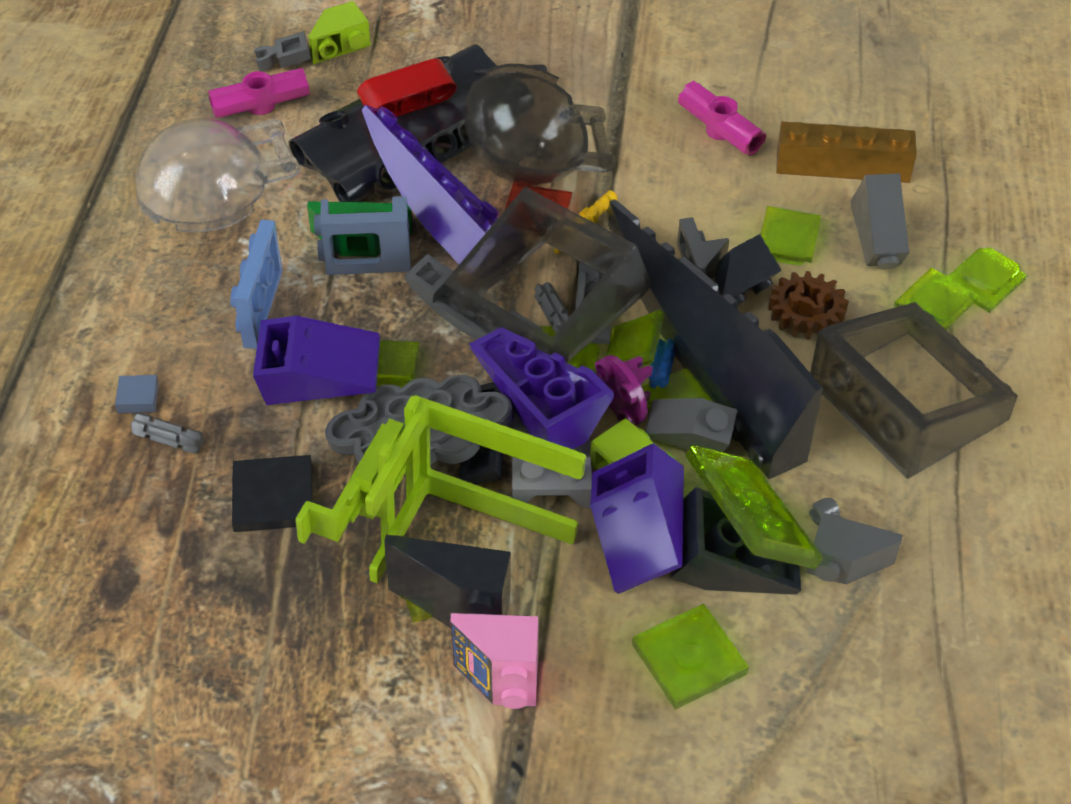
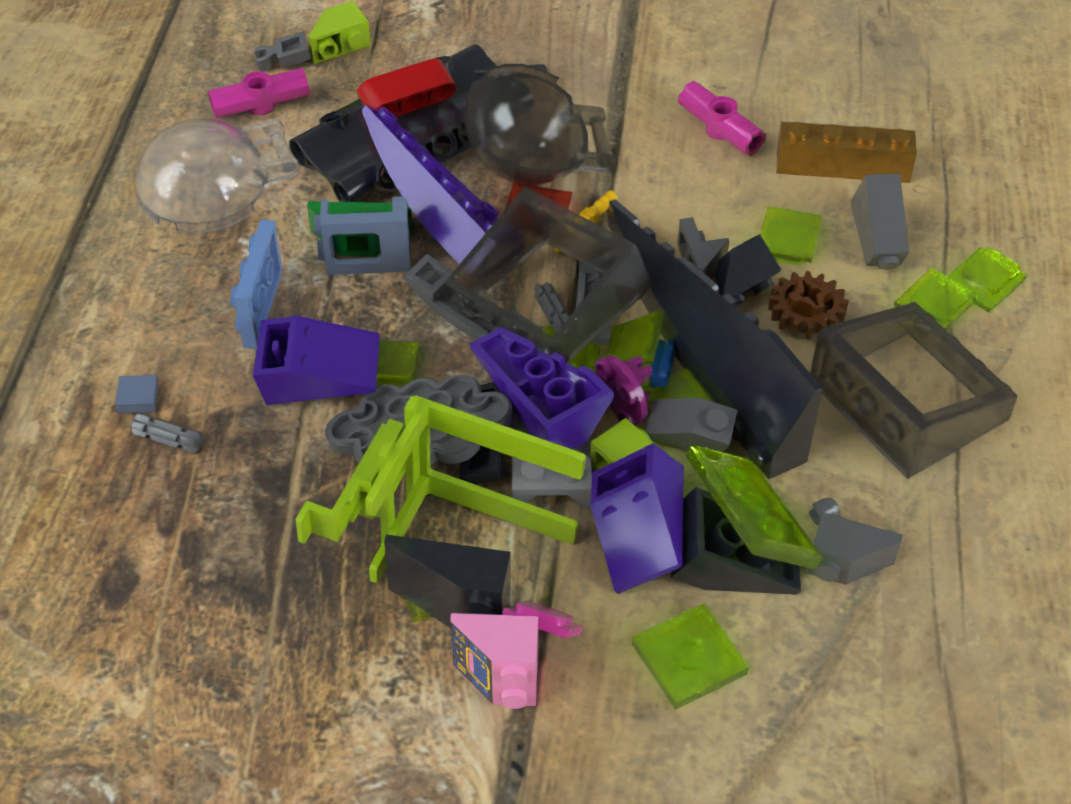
black tile [232,455,313,532] -> none
none -> dark pink piece [502,601,583,639]

